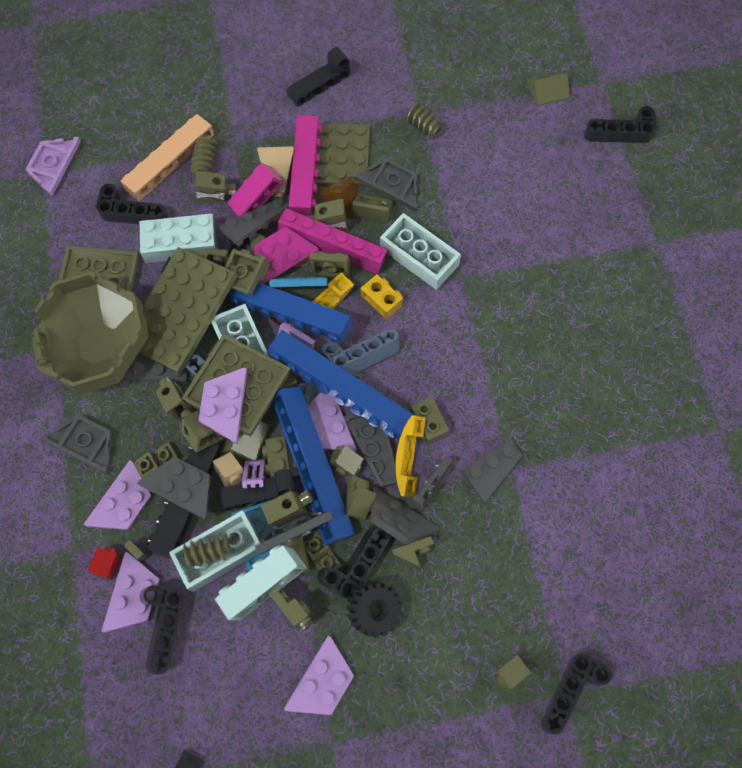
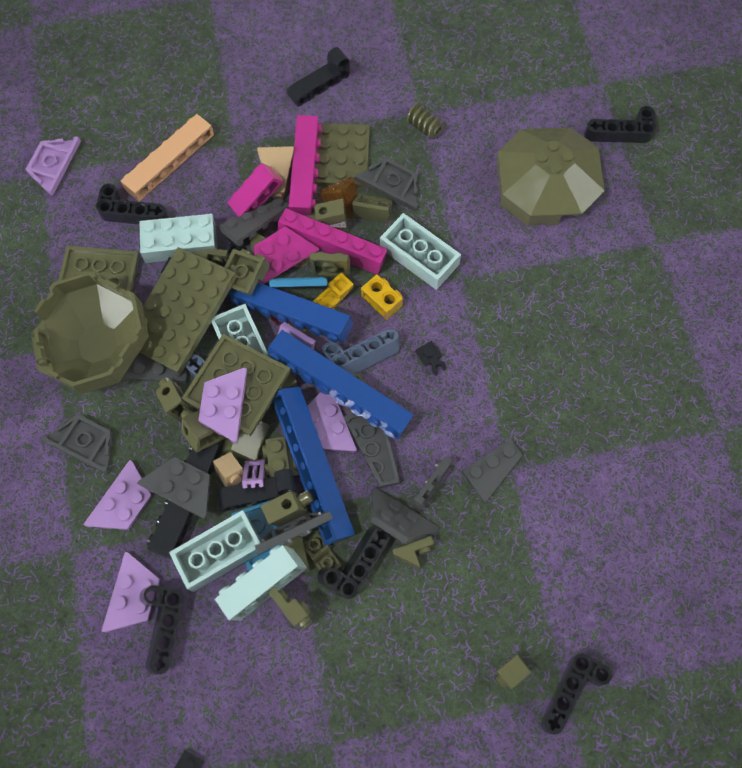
red brick [88,546,121,580] -> none
olive tile [124,540,147,562] -> none
olive slope [133,442,180,478] -> none
olive piece [183,533,231,569] -> none
olive piece [190,138,217,176] -> none
olive torso [196,171,236,204] -> none
lavender wing [284,636,354,715] -> none
clear light blue plate [298,383,317,405] -> none
olive brick [328,445,364,477] -> none
olive slope [346,476,376,520] -> none
black tyre [346,581,403,638] -> none
yellow slope [396,415,426,497] -> none
olive brick [410,397,450,445] -> none
olive slope [526,71,570,106] -> none
none -> black plate [415,341,446,376]
none -> olive windscreen [496,127,605,226]

